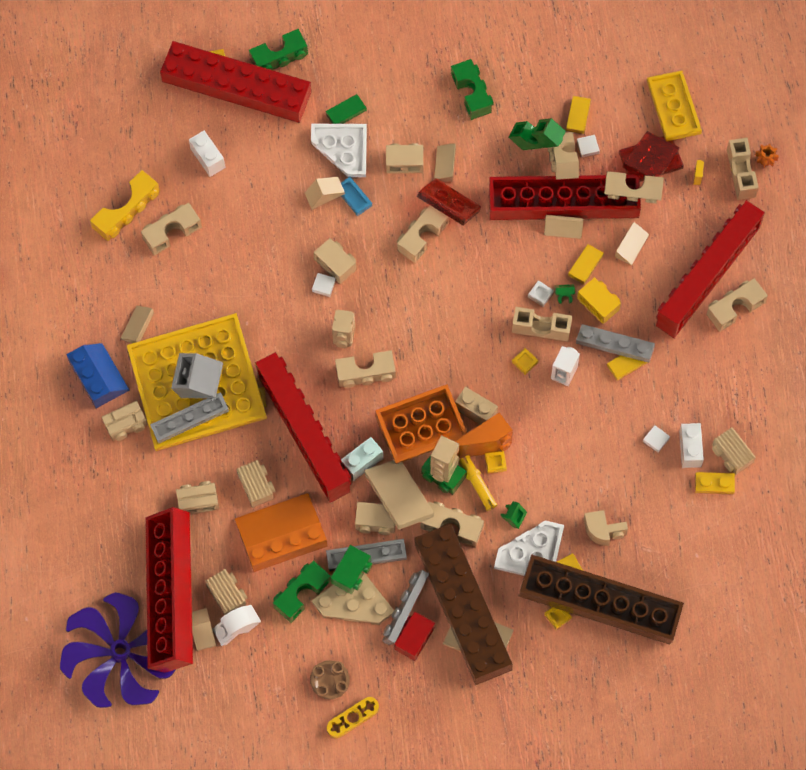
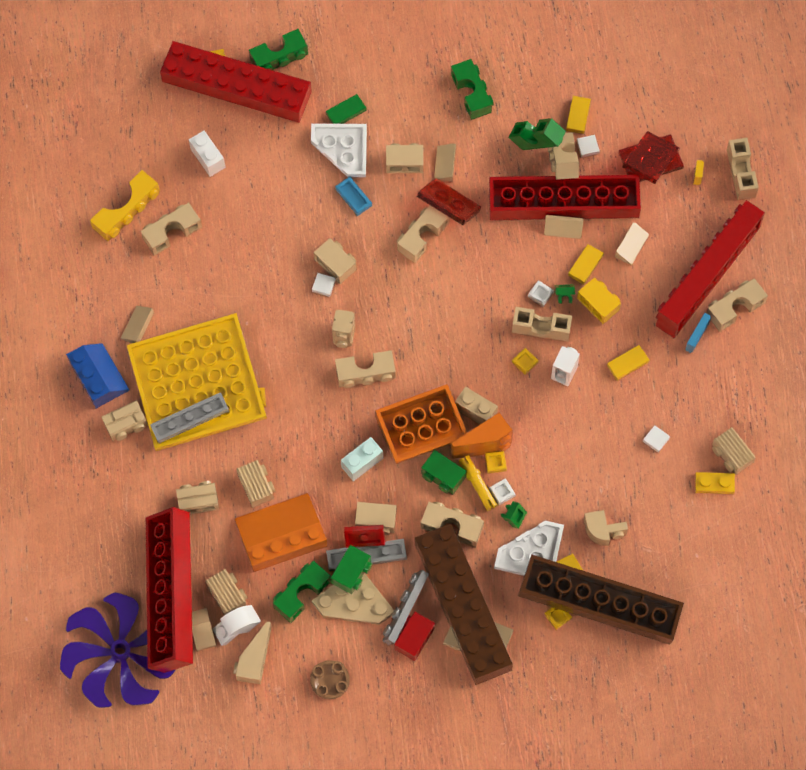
light grey slope [171,353,223,398] -> none
red brick [255,352,352,503] -> none
tan slope [305,177,345,210] -> none
yellow beam [327,697,379,739] -> none
tan tile [365,460,434,530] -> none
tan arch [431,435,459,482] -> none
light grey plate [576,324,655,363] -> none
tan arch [604,171,664,203] -> none
yellow tile [647,71,702,141] -> none
white brick [679,423,704,468] -> none
orange gear [755,144,779,168] -> none
none -> tan slope [233,622,272,685]
none -> red plate [344,525,386,548]
none -> white tile [489,478,516,505]
none -> dark azure tile [685,313,711,353]

